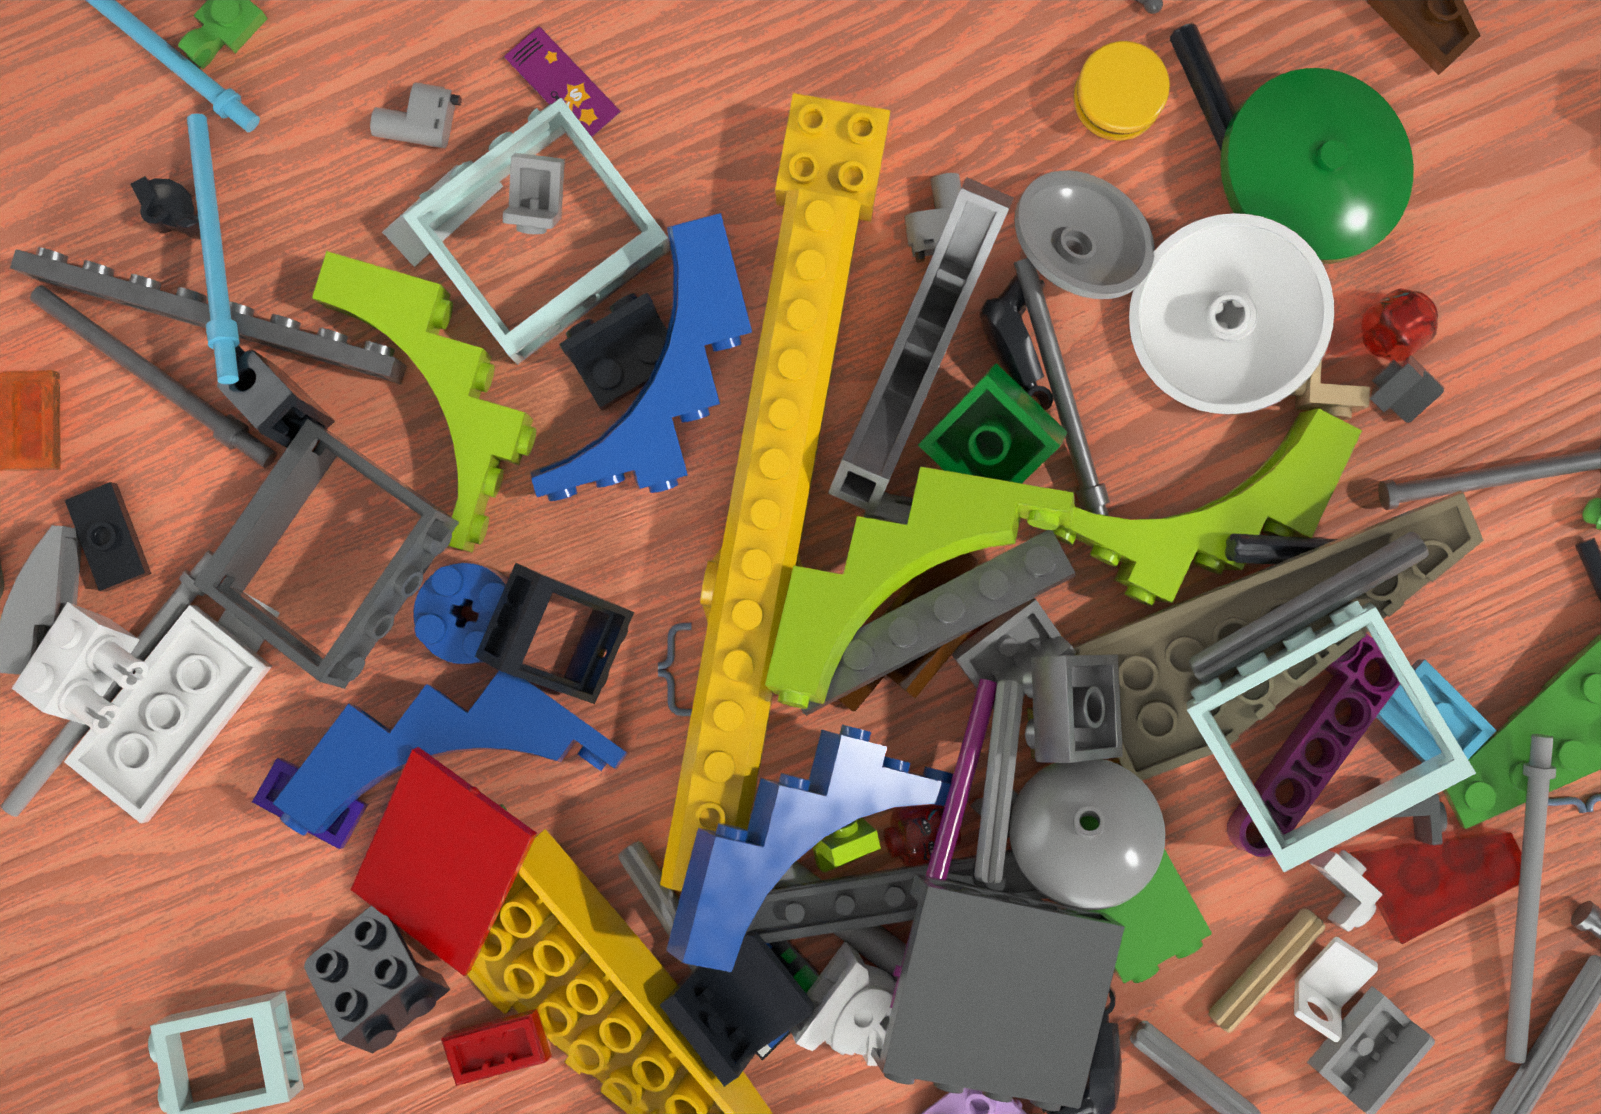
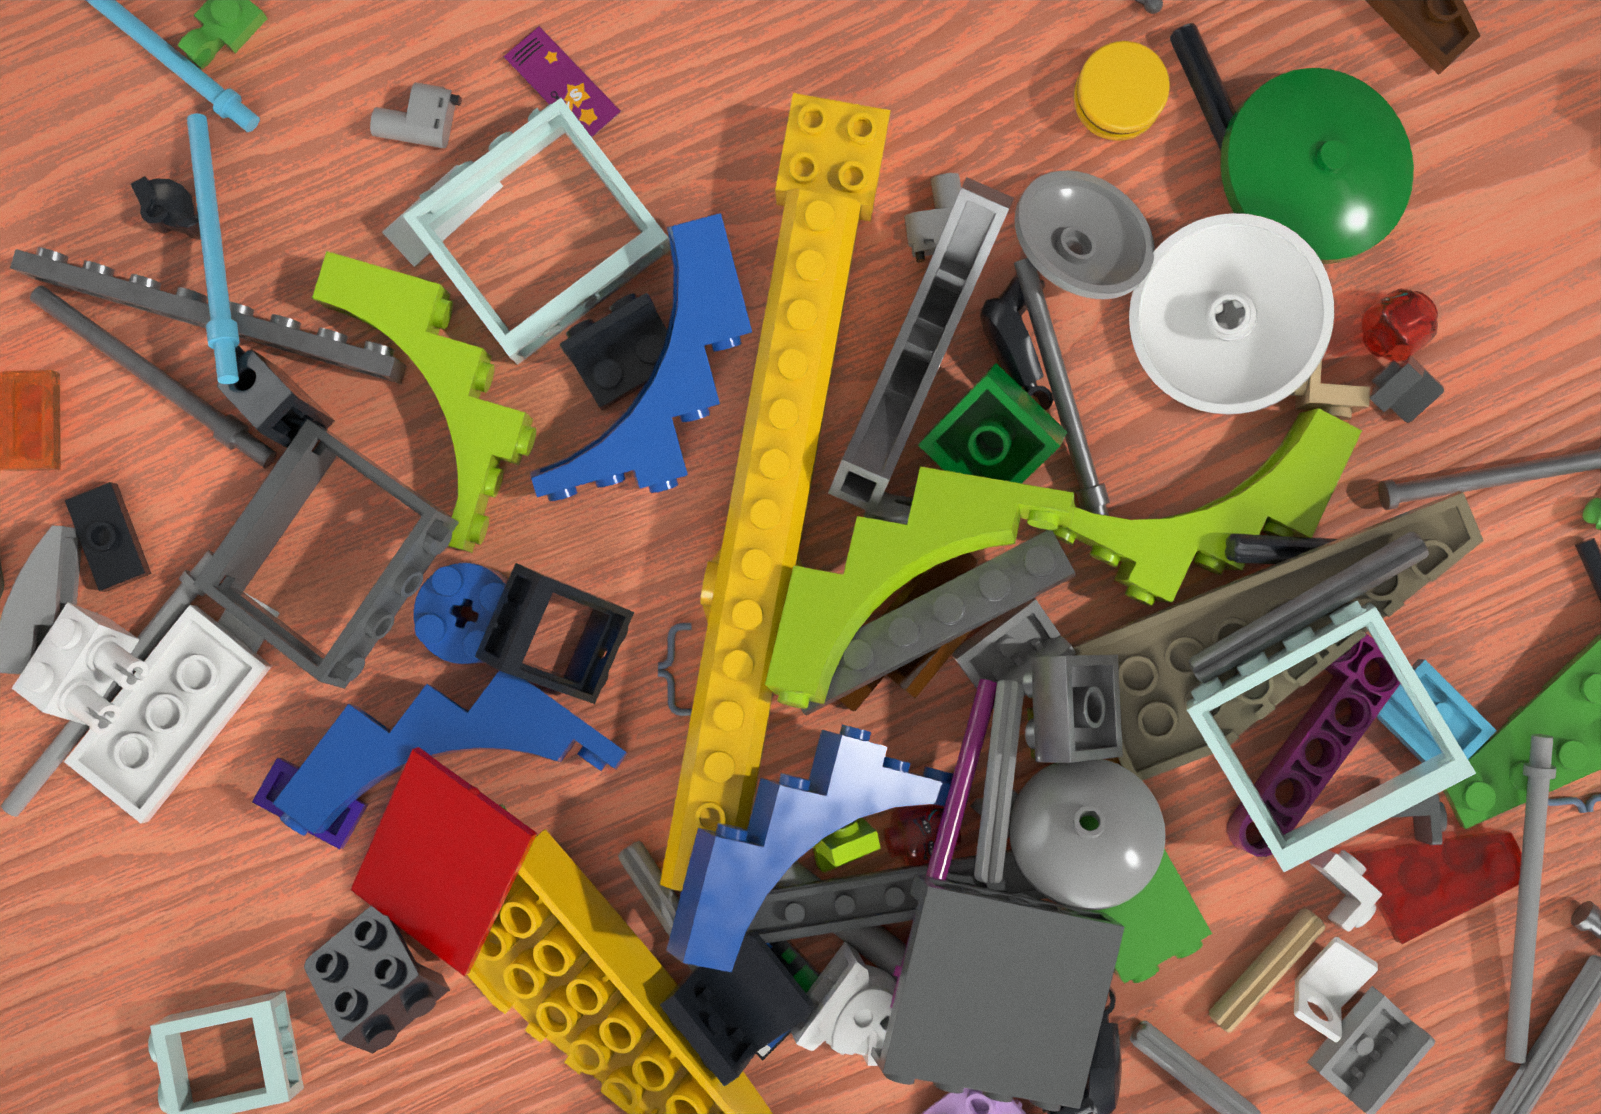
red plate [441,1009,552,1086] -> none
light grey bracket [503,153,565,234] -> none

